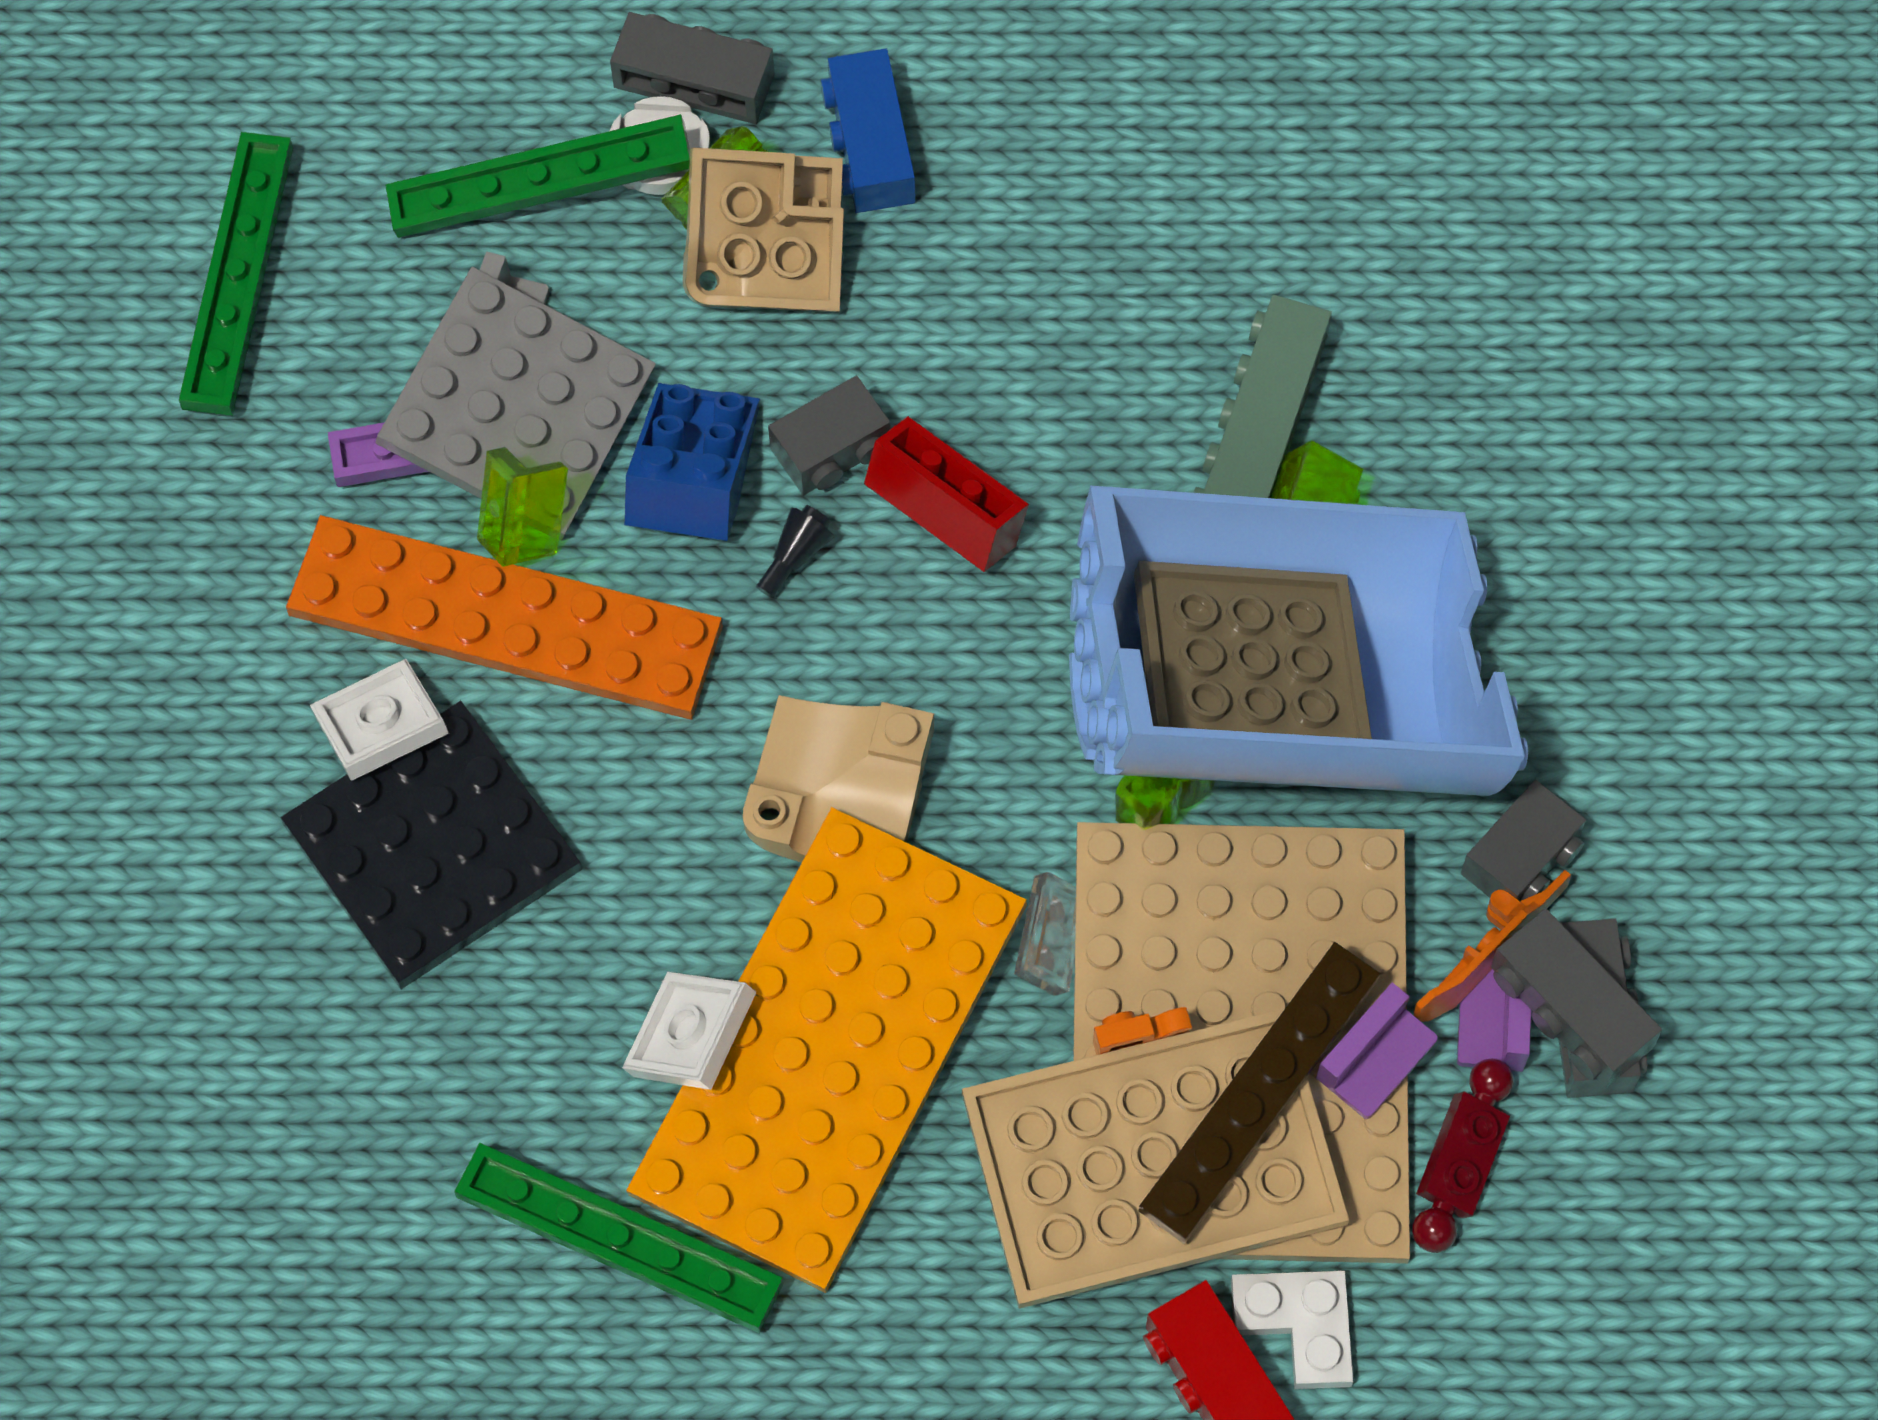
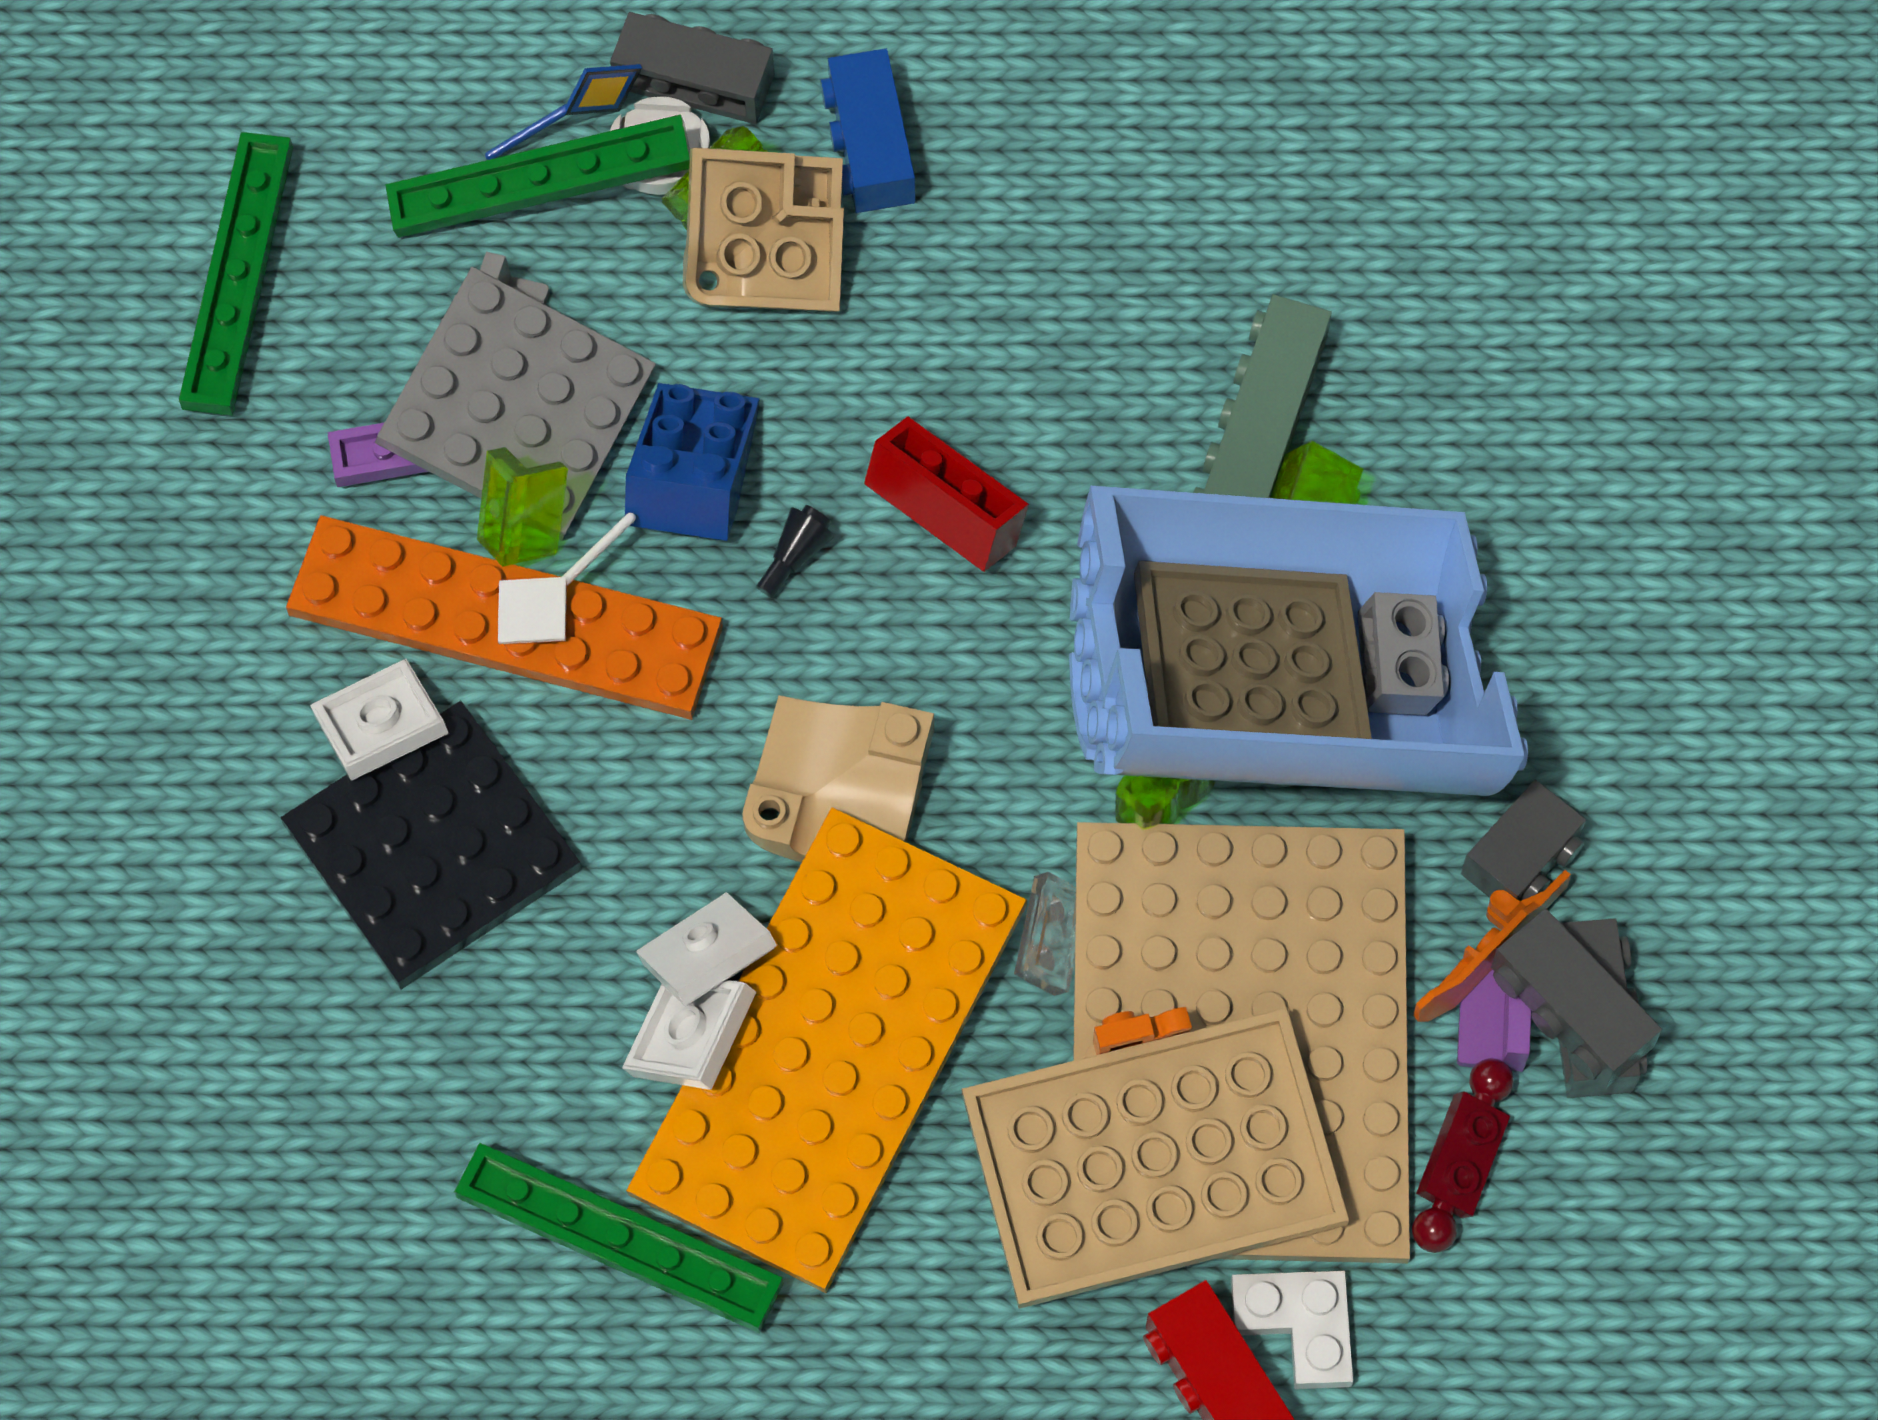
dark grey brick [768,375,891,496] -> none
dark brown plate [1138,942,1381,1244] -> none
medium lavender panel [1316,982,1437,1119] -> none
none -> piece [485,64,642,160]
none -> white piece [498,513,636,644]
none -> white plate [636,892,777,1006]
none -> light grey brick [1358,592,1449,715]

